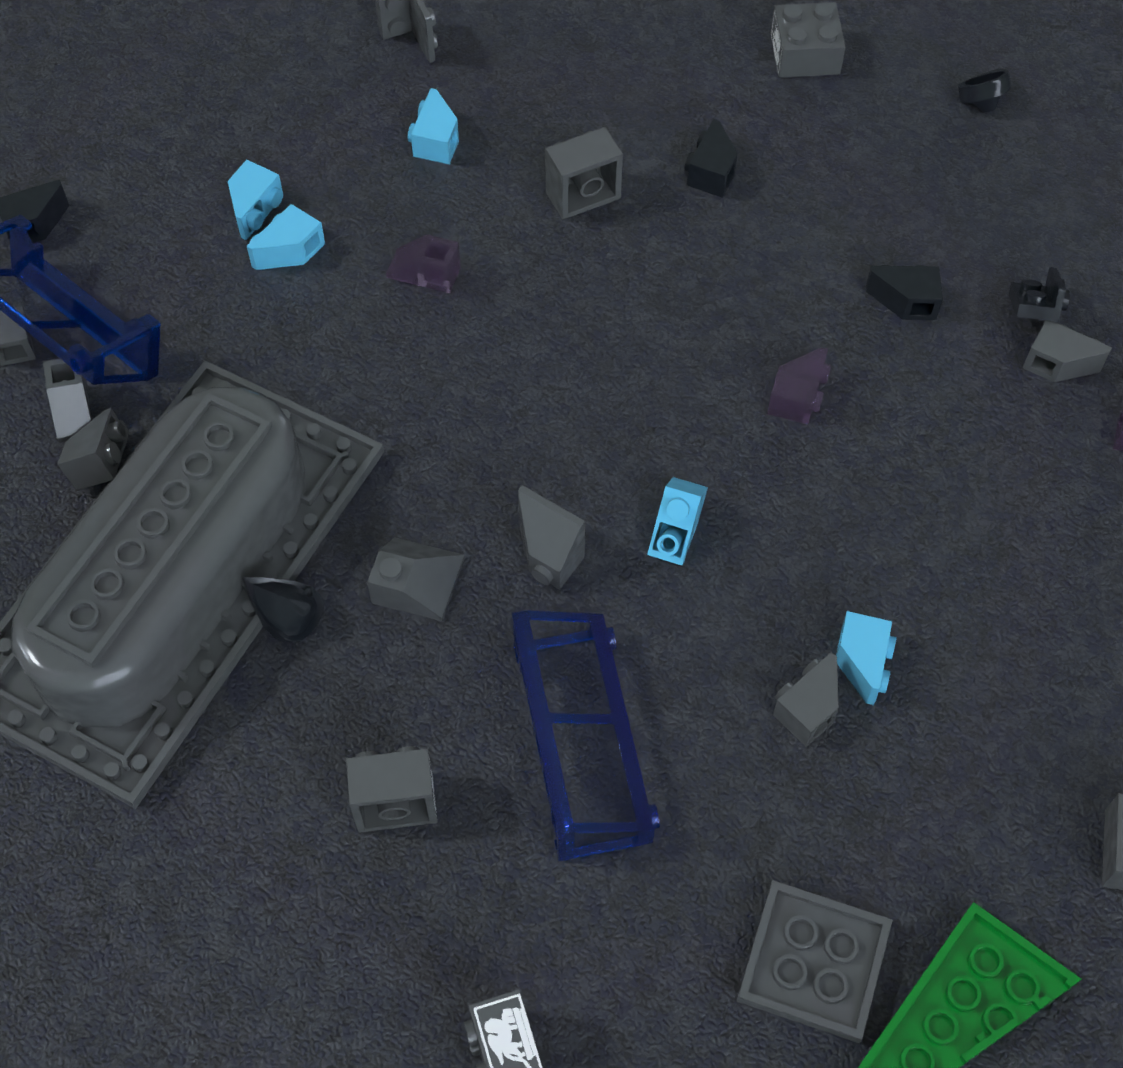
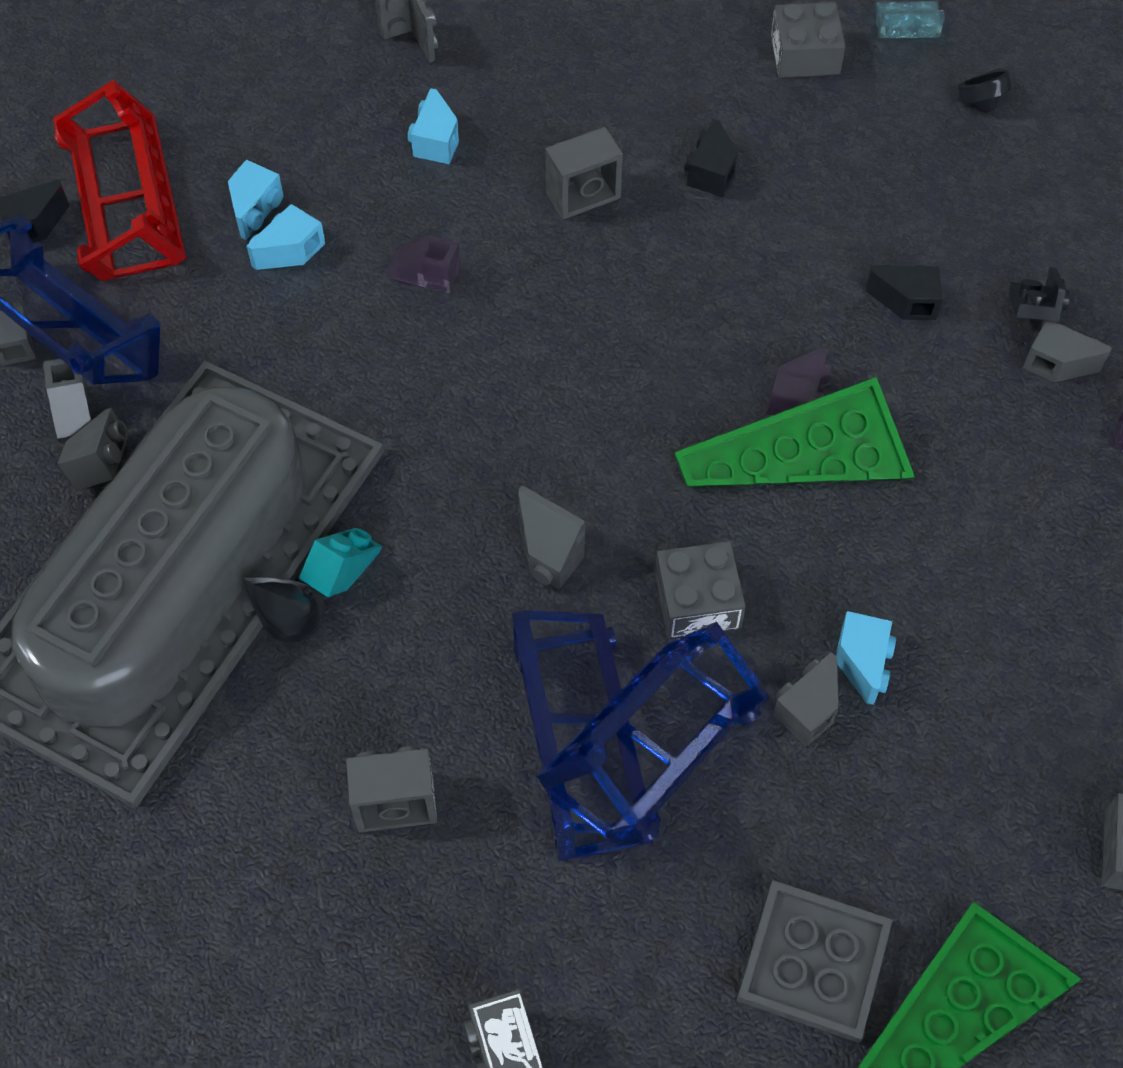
dark grey slope [367,537,465,621] -> none
medium azure slope [647,477,708,565] -> none
none -> red windscreen [53,80,187,281]
none -> teal slope [299,528,382,597]
none -> clear blue windscreen [536,621,770,847]
none -> dark grey brick [654,541,746,638]
none -> green wing [674,377,915,487]
none -> clear light blue bracket [875,2,945,38]

